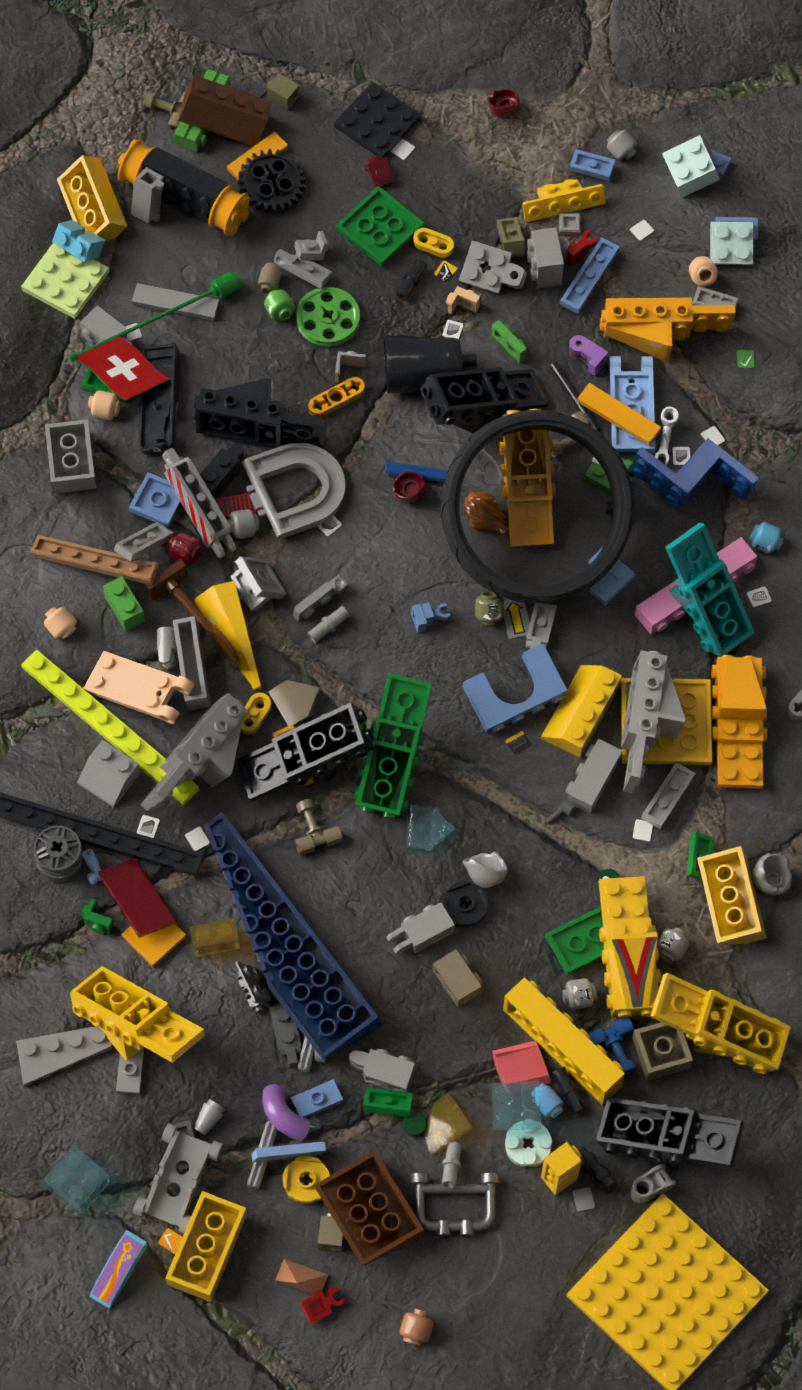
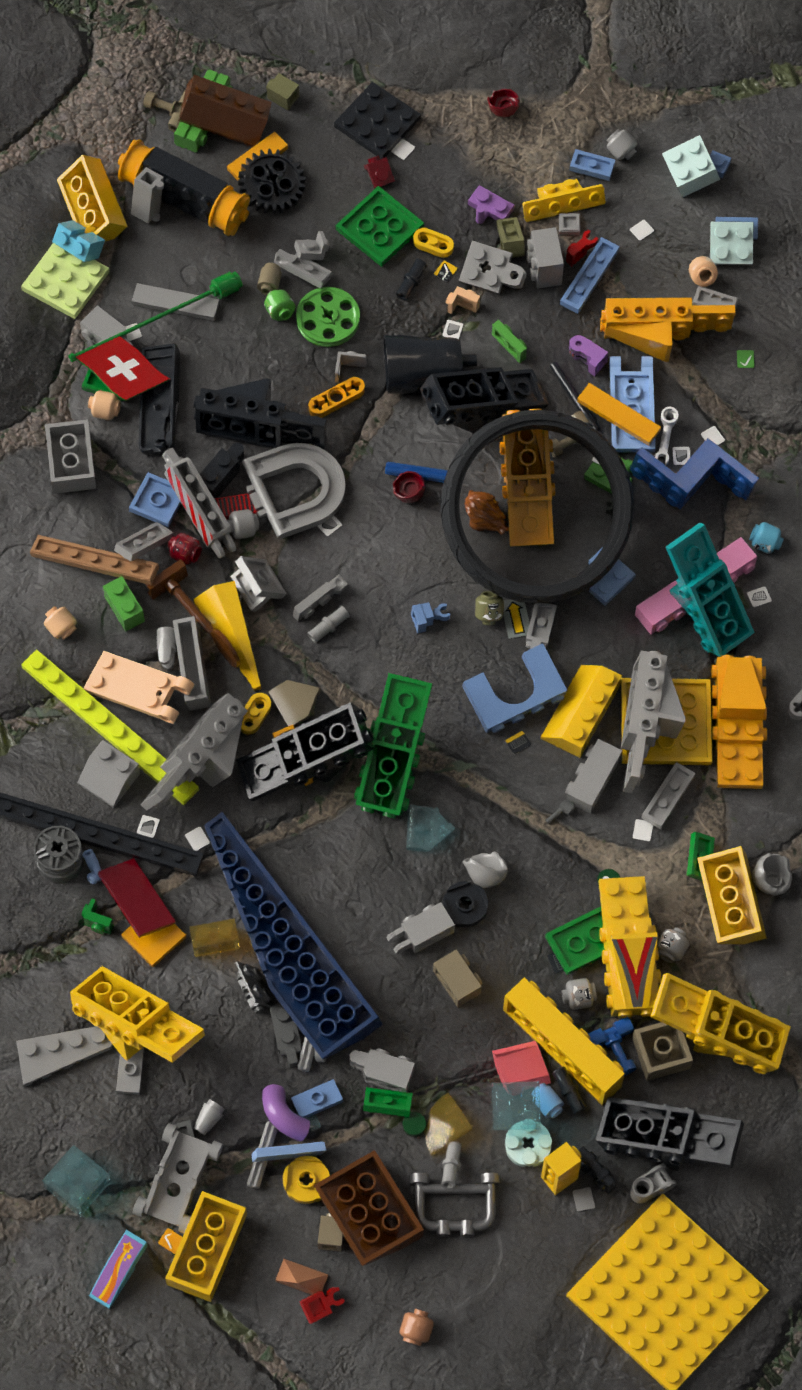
dark tan bar [295,799,343,856] -> none
none -> medium lavender plate [468,185,514,224]

